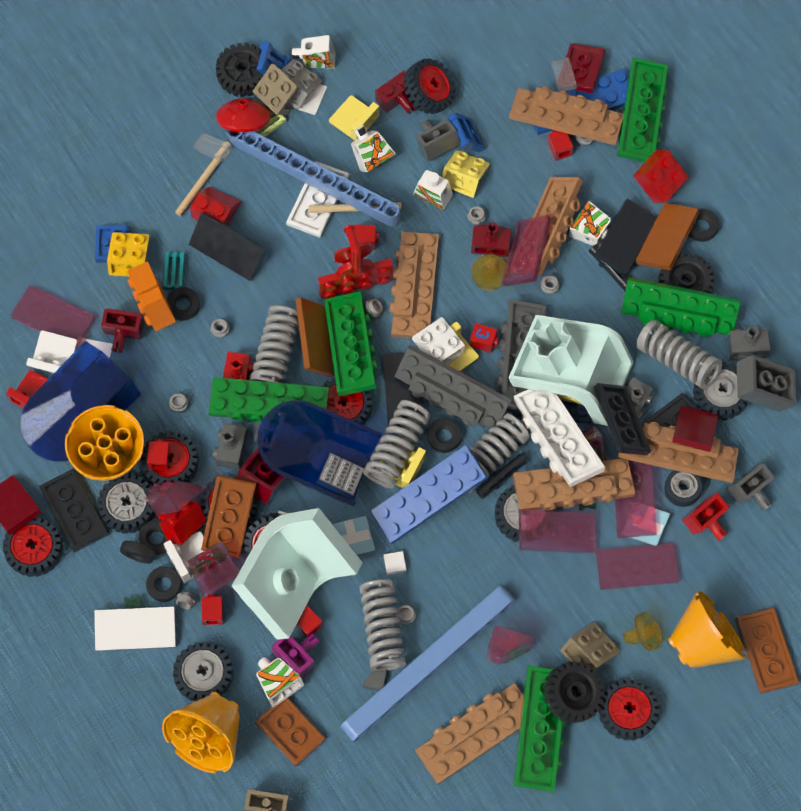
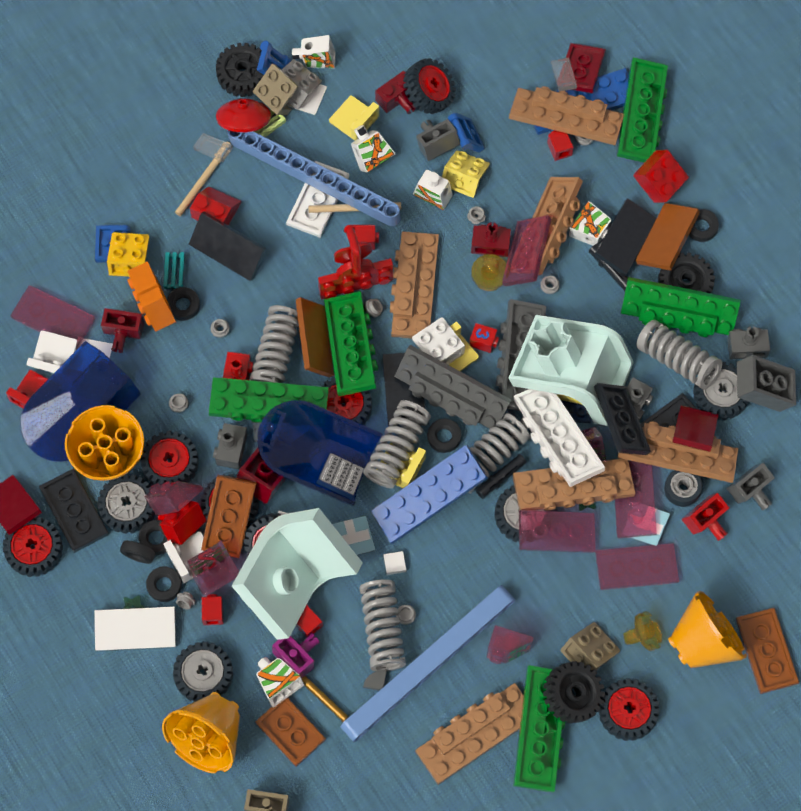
red brick [147,439,170,471] -> none
none -> pearl gold bar [302,676,349,722]

